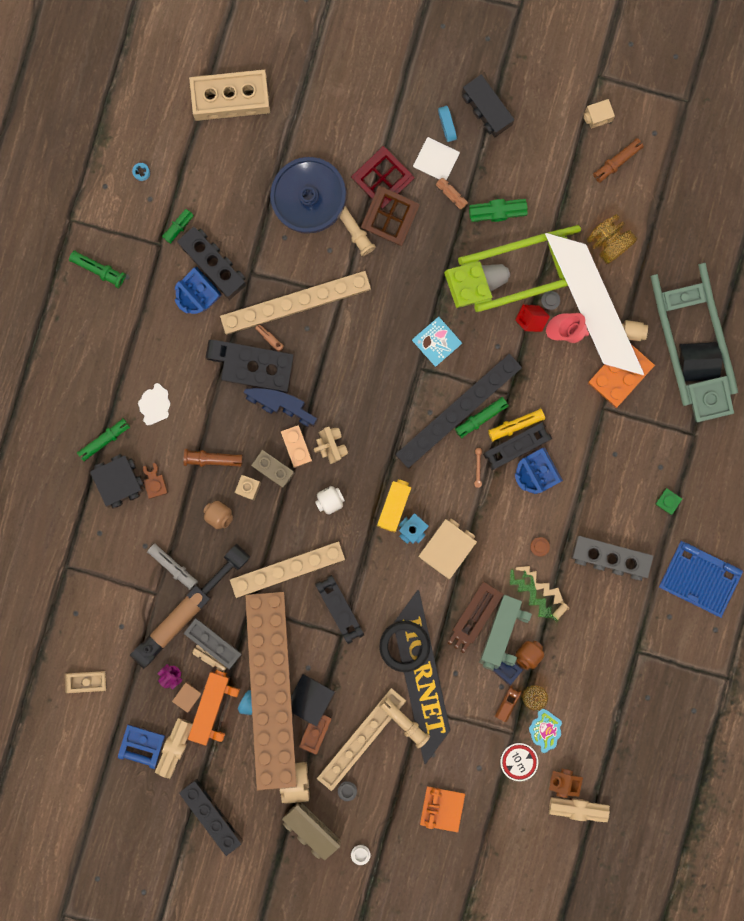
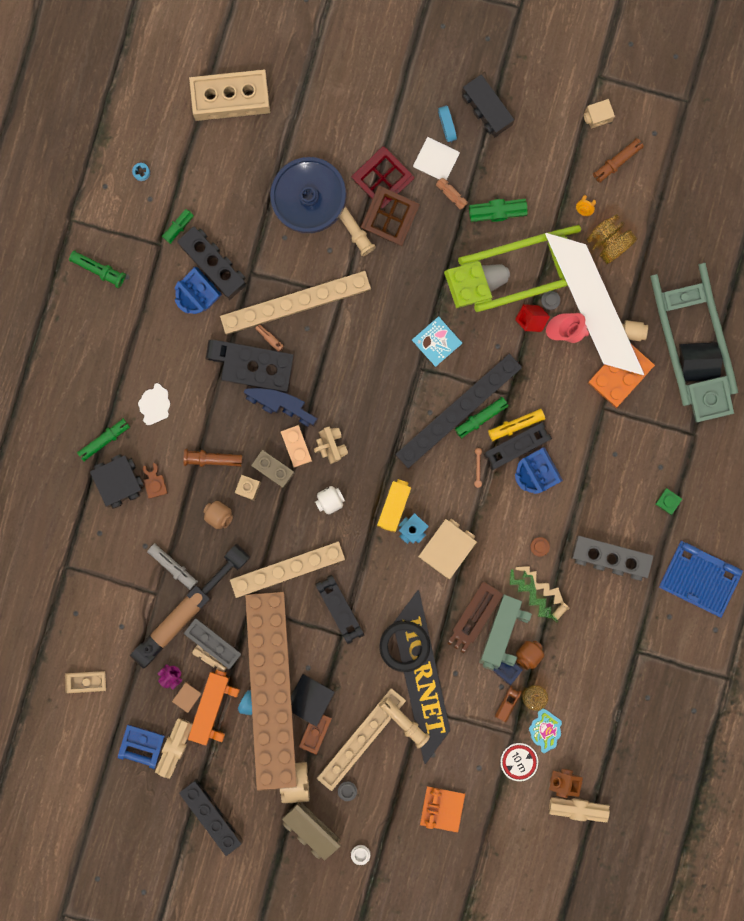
none -> light orange plate [576,195,596,216]

